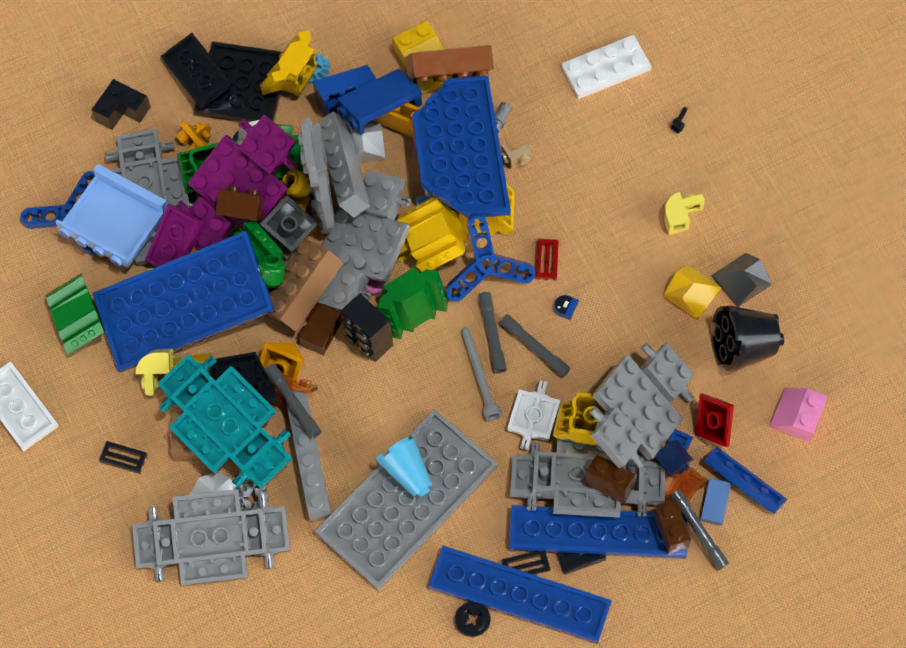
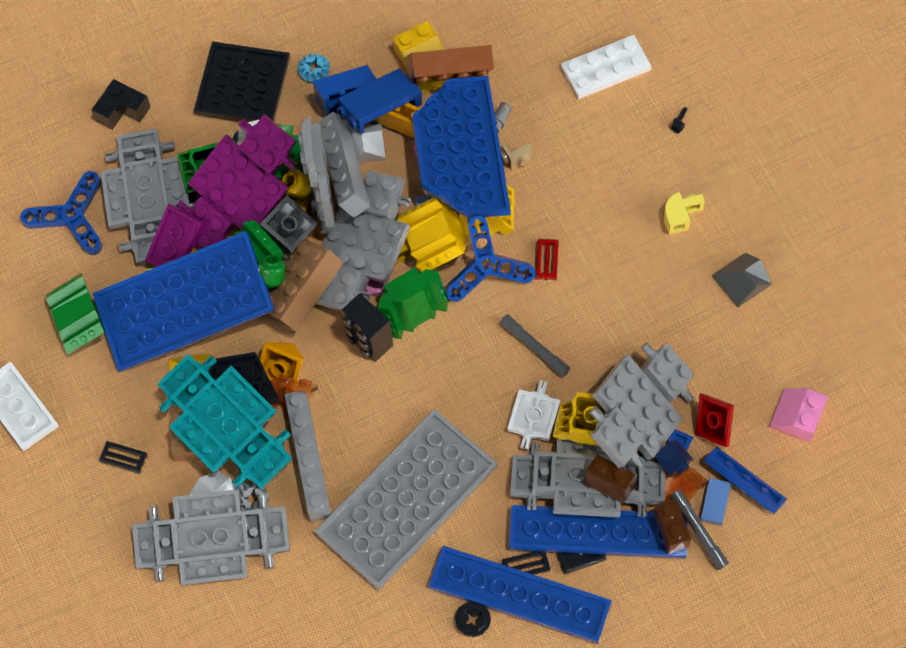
light blue panel [55,164,168,268] -> none
light yellow brick [136,349,174,395] -> none
black tile [160,33,233,109] -> none
light orange hips [176,120,211,150] -> none
reddish brown brick [215,186,265,221] -> none
yellow slope [260,30,317,96] -> none
dark grey piece [264,364,322,439] -> none
reddish brown brick [298,303,342,356] -> none
medium azure cone [376,435,432,498] -> none
light grey piece [461,327,502,421] -> none
dark grey piece [478,292,507,373] -> none
tile [554,295,579,320] -> none
yellow slope [663,265,722,320] -> none
black cone [711,306,784,370] -> none

